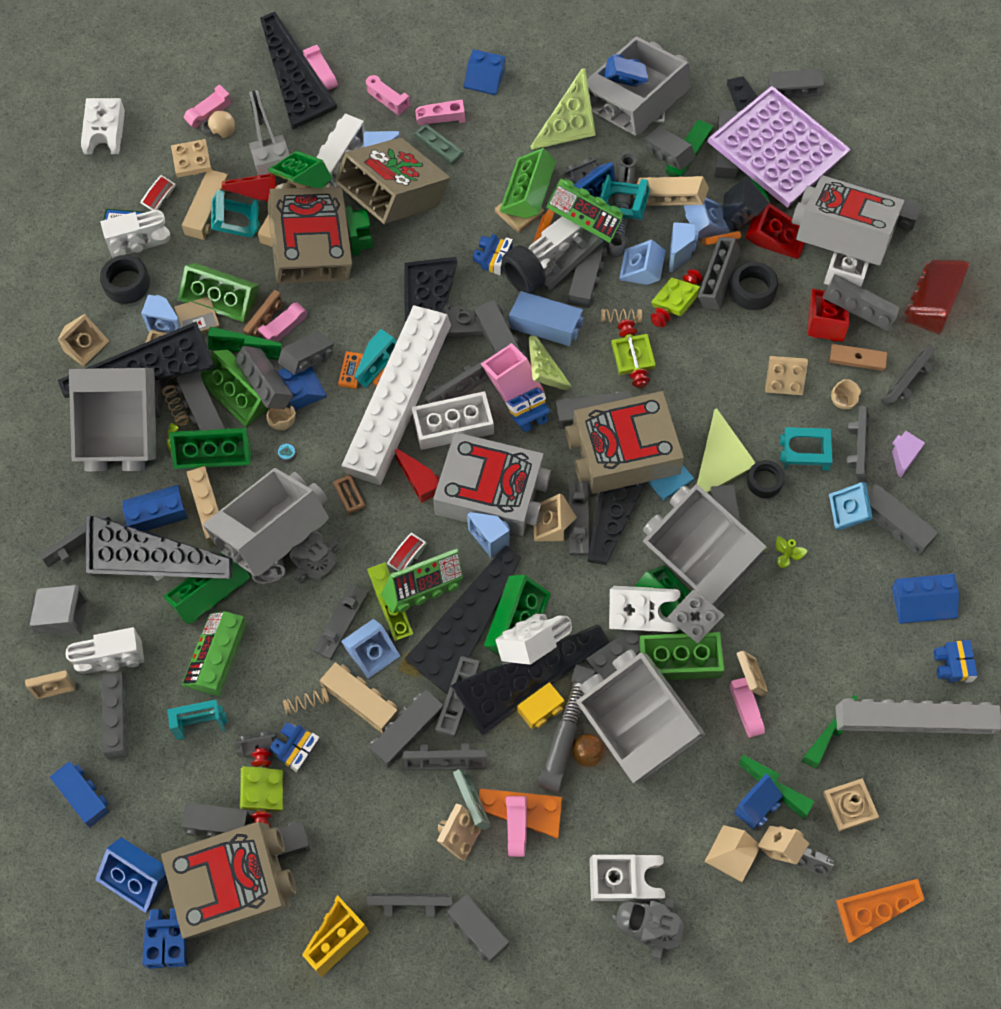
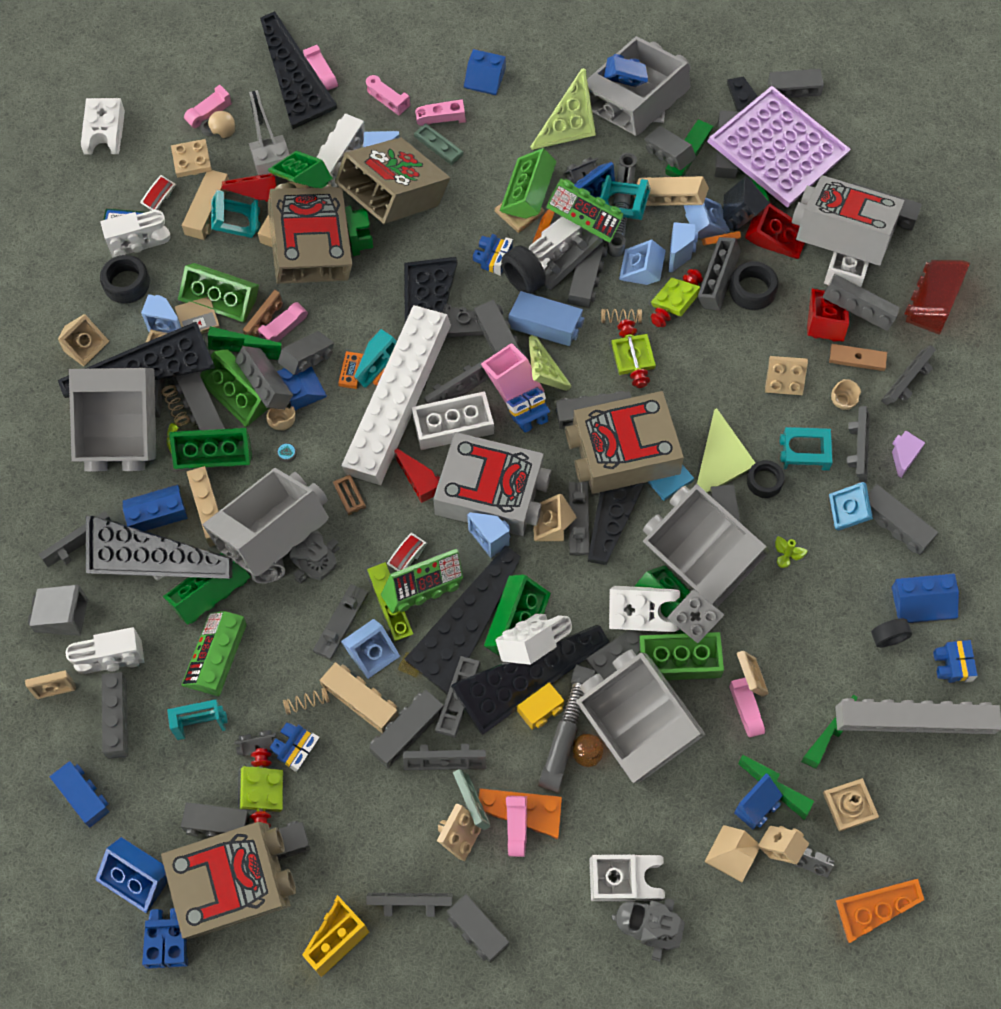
none -> black tyre [871,618,912,648]

